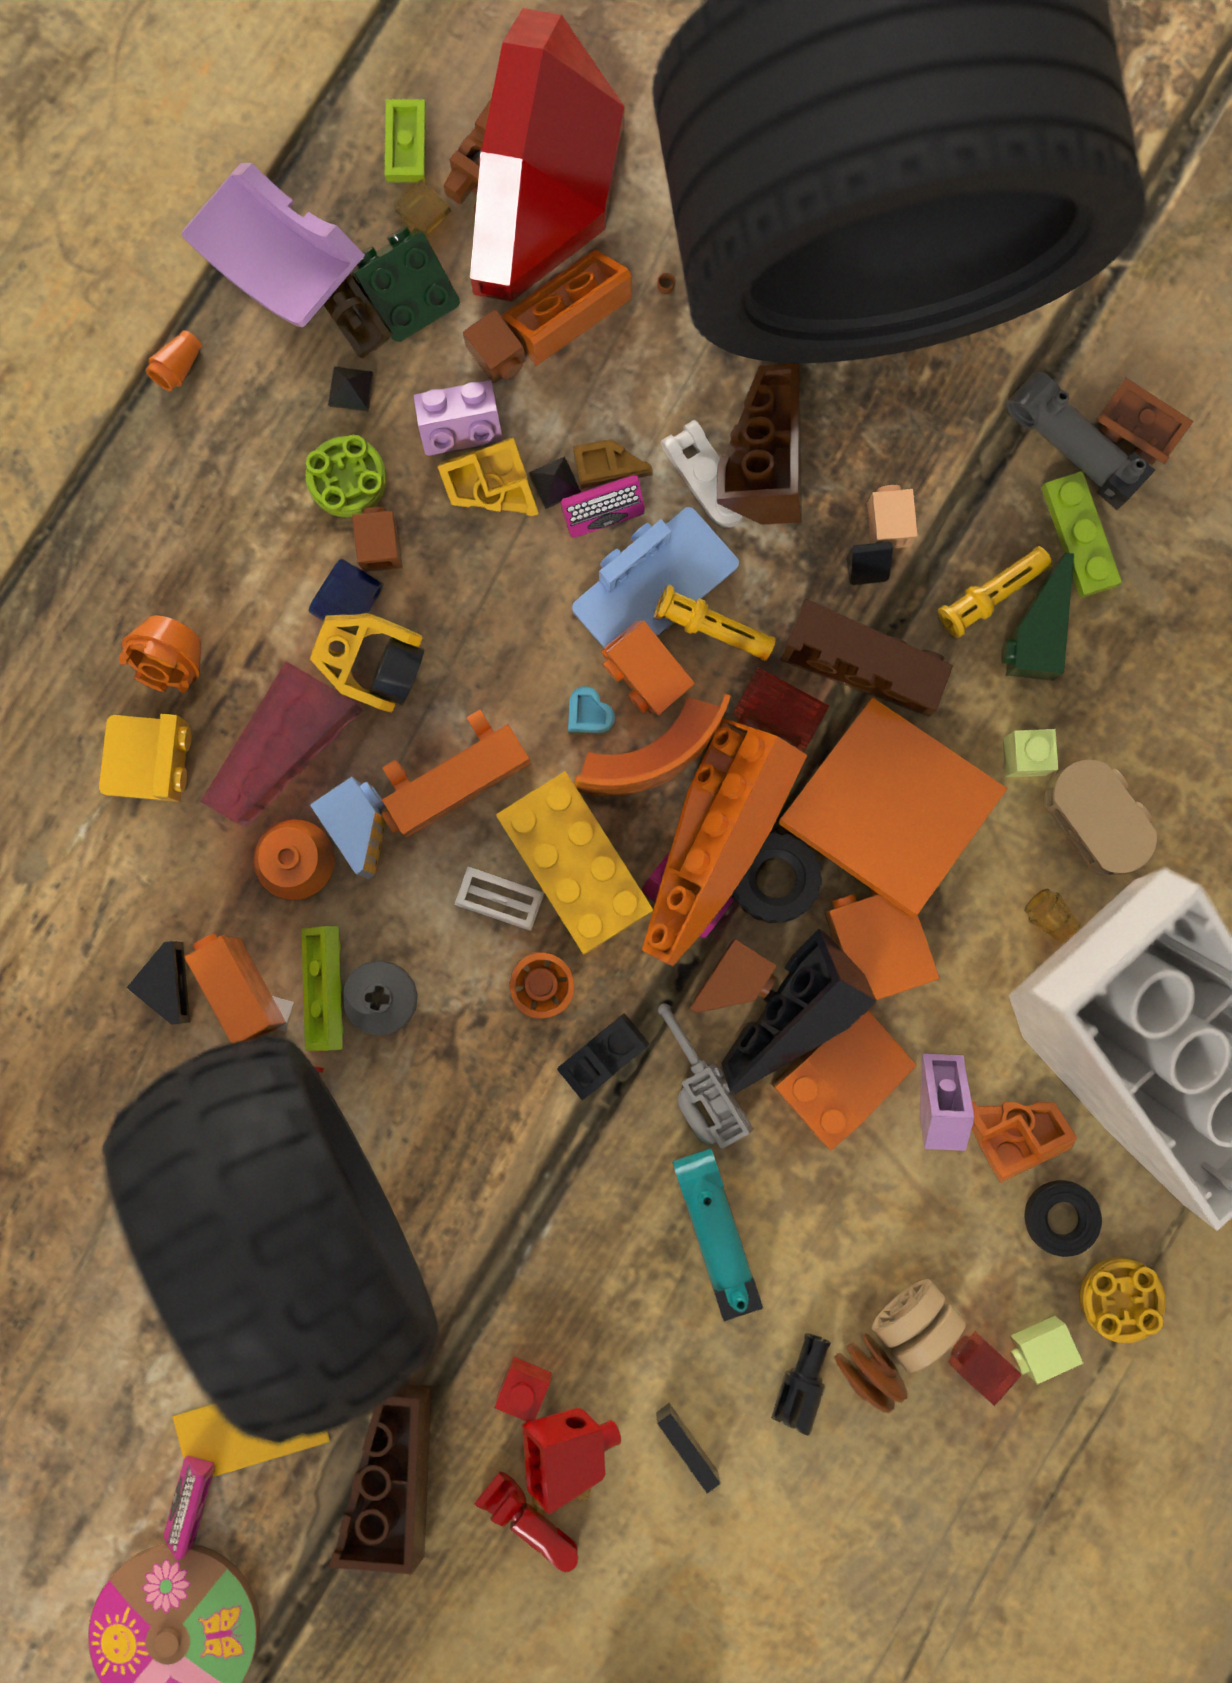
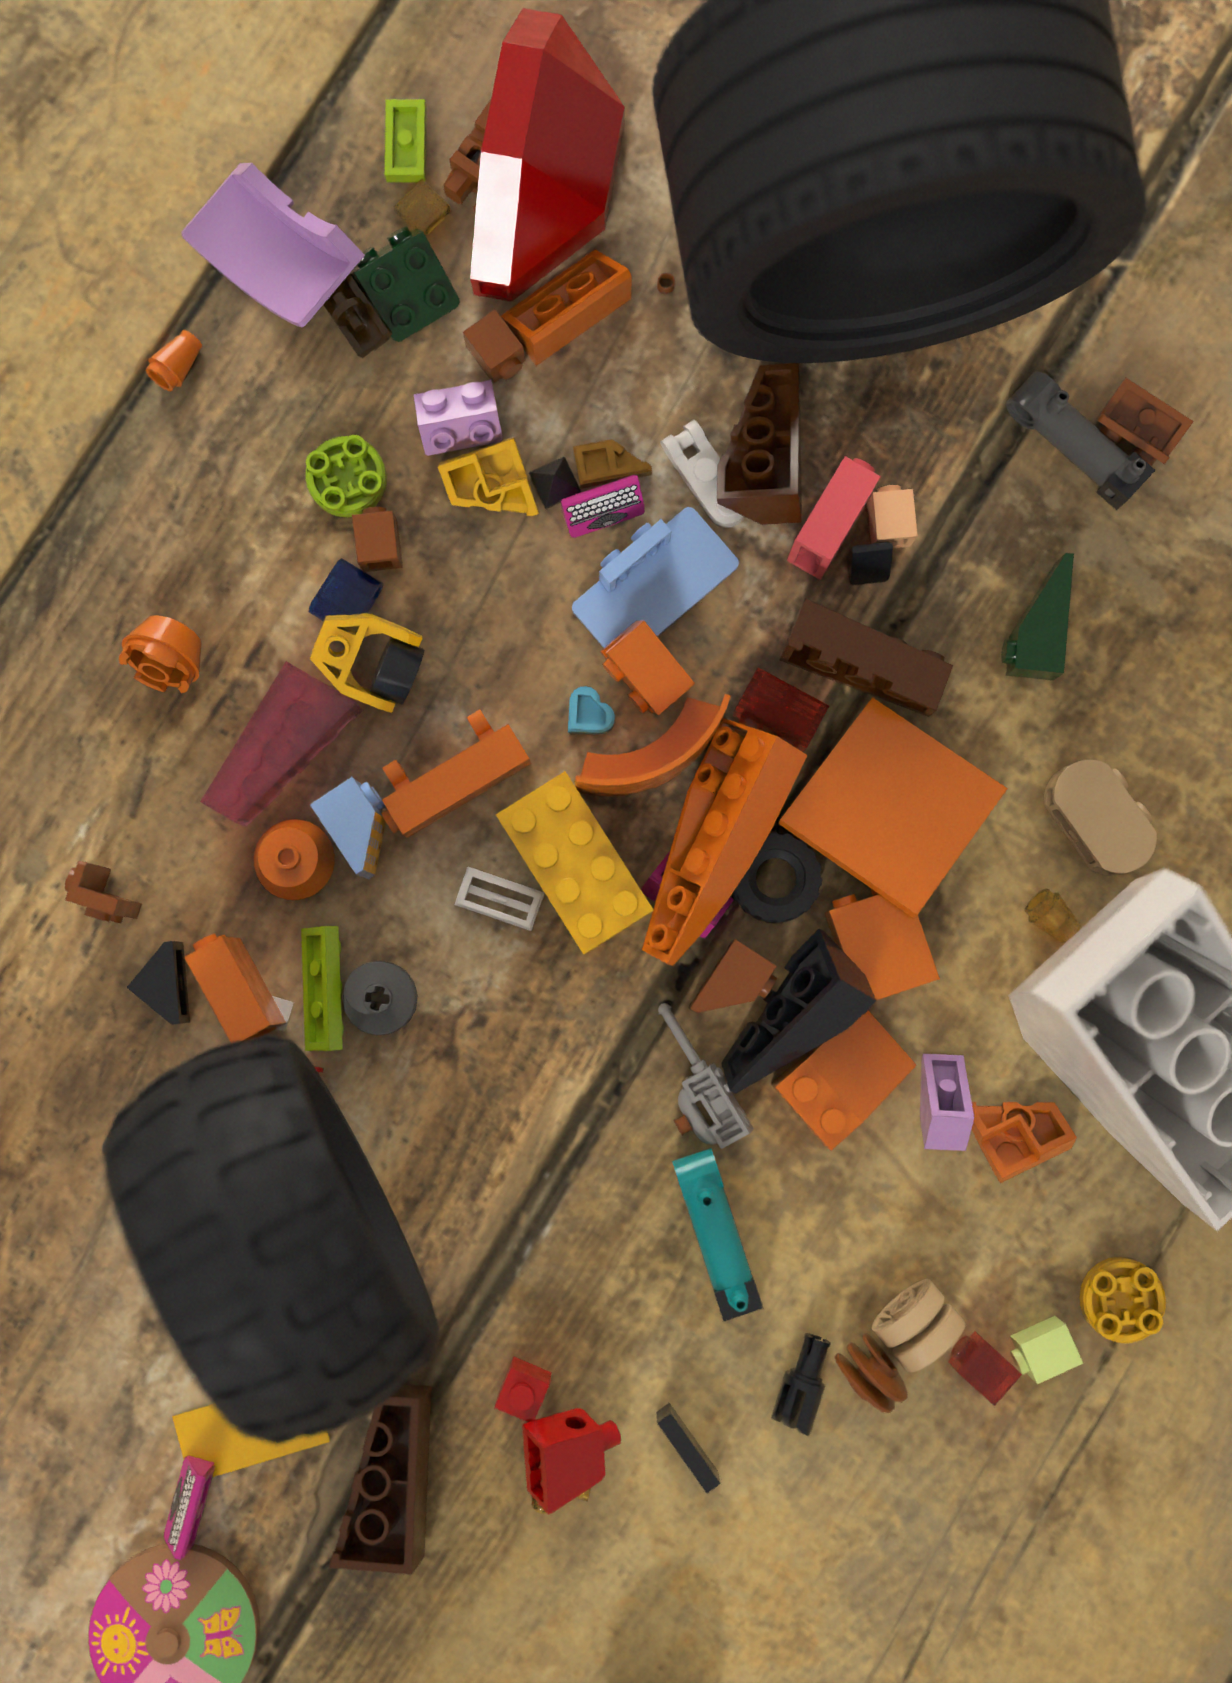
yellow bracket [99,714,192,802] -> none
black slope [328,366,374,411] -> none
red piece [474,1471,578,1572] -> none
orange helmet [509,952,574,1019] -> none
black slope [557,1013,650,1100] -> none
yellow pin [653,584,776,661] -> none
yellow pin [937,546,1053,639] -> none
yellowish green brick [1003,729,1058,777] -> none
black tyre [1024,1180,1102,1257] -> none
lime plate [1041,471,1122,598] -> none
none -> dark orange bracket [65,860,142,924]
none -> dark orange piece [674,1114,693,1136]
none -> coral brick [787,456,881,580]

